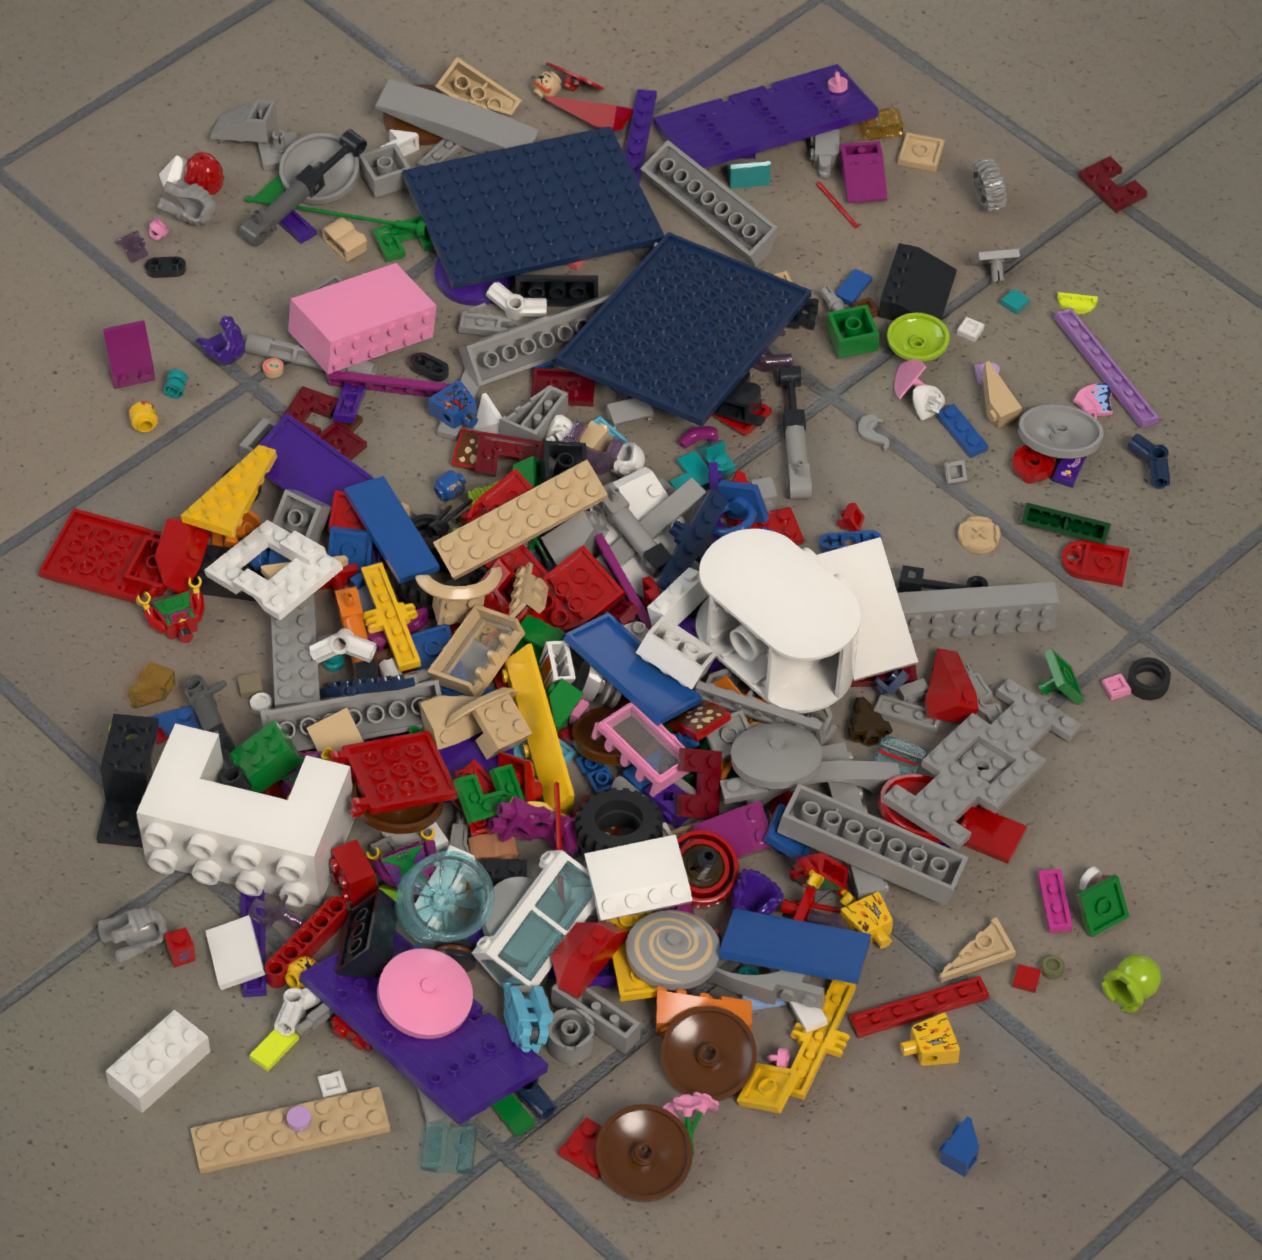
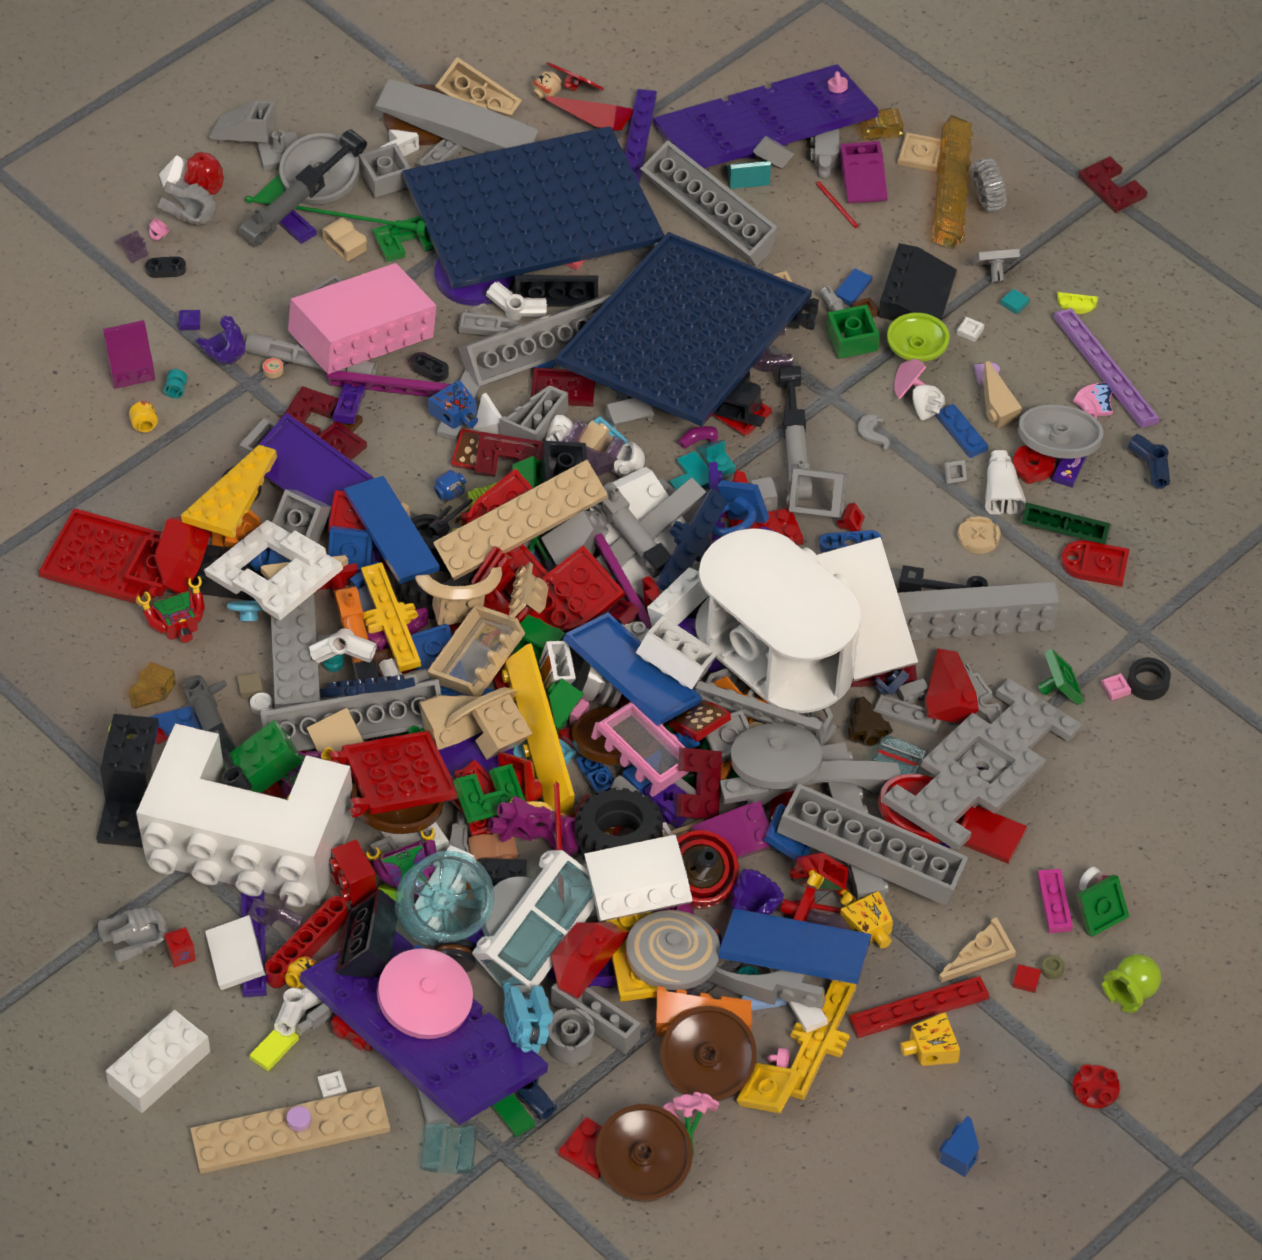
none -> dark purple tile [179,310,201,330]
none -> medium azure piece [227,601,264,621]
none -> red tile [471,546,512,595]
none -> light grey tile [753,136,794,168]
none -> light grey window [787,467,848,517]
none -> clear yellow brick [932,115,973,250]
none -> white piece [985,450,1027,514]
none -> red dish [1072,1064,1120,1109]

